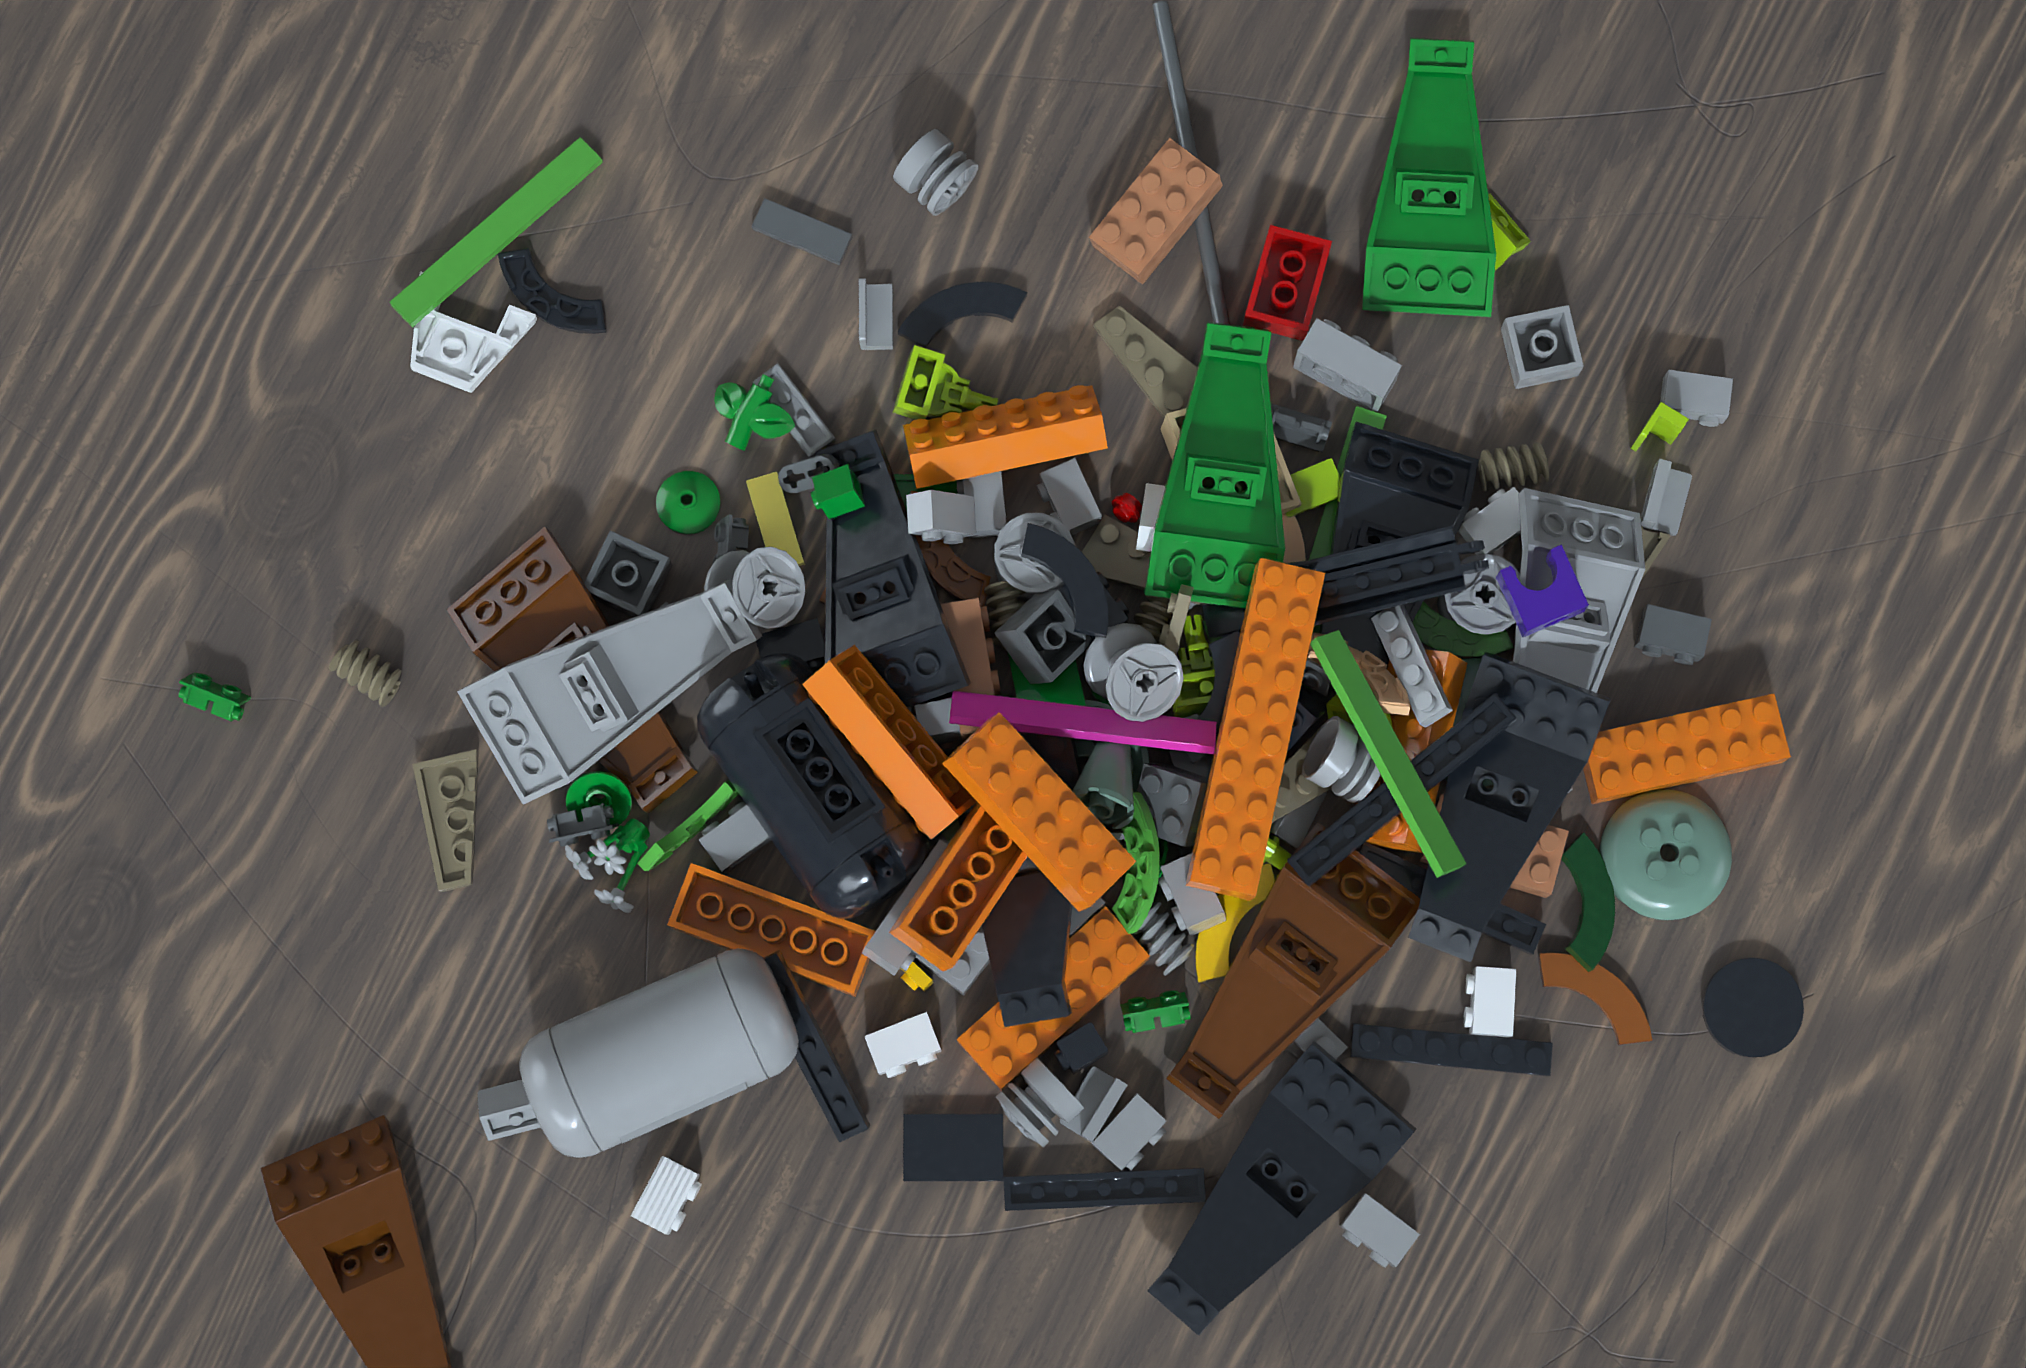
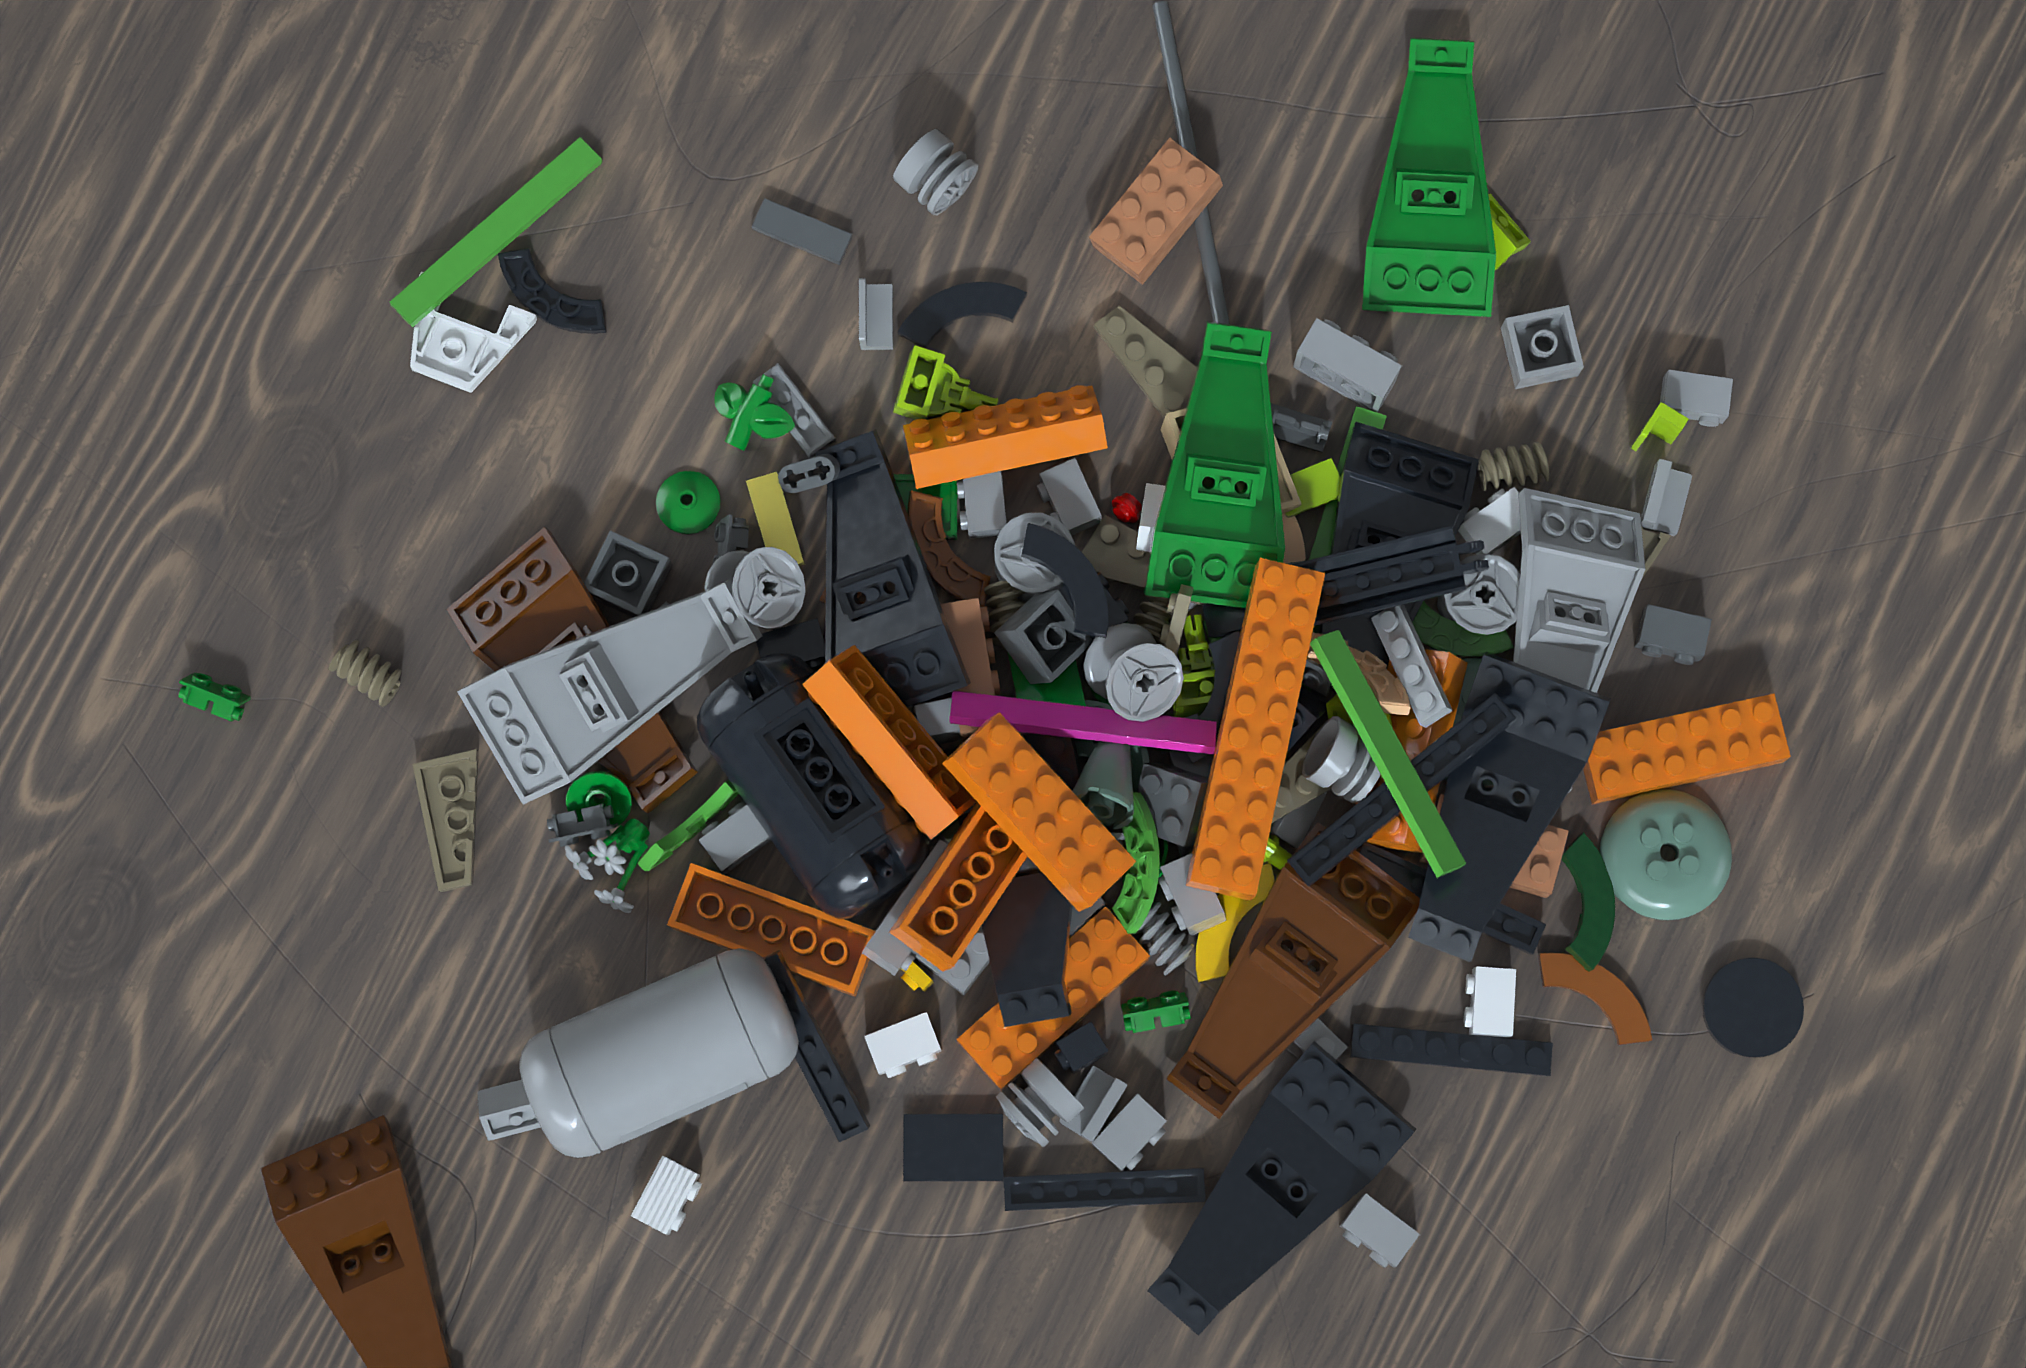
green brick [811,464,865,519] -> none
light grey brick [906,490,976,544] -> none
red brick [1243,225,1332,341] -> none
dark purple piece [1496,544,1589,638] -> none

